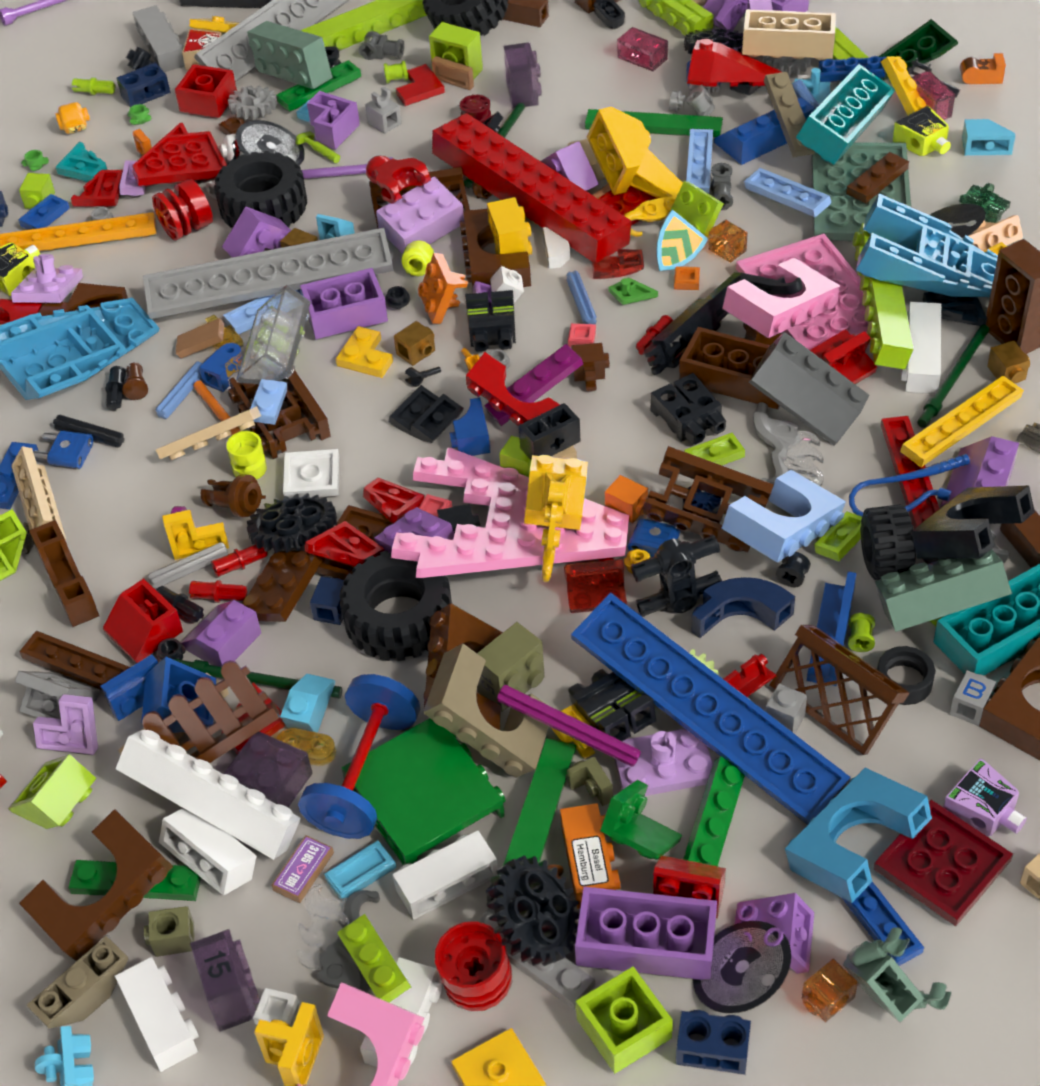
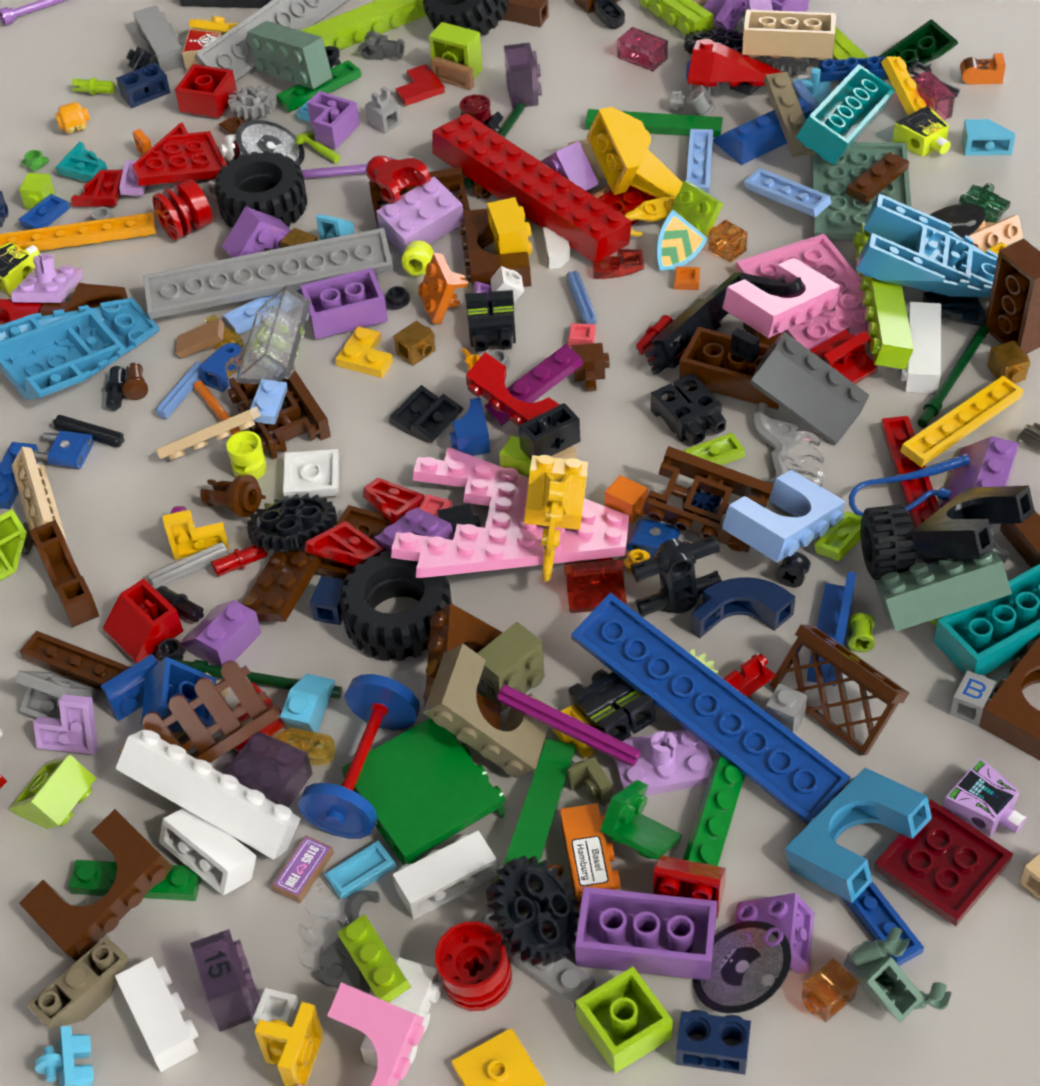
bright green plate [128,104,151,125] -> none
olive brick [144,906,195,957] -> none
red axle [189,580,247,603] -> none
lime bush [383,60,408,83] -> none
black hand [405,366,441,387] -> none
bright green piece [609,277,658,305] -> none
dark grey connector [710,163,733,210] -> none
black tyre [877,646,936,705] -> none
none -> black plate [731,328,760,364]

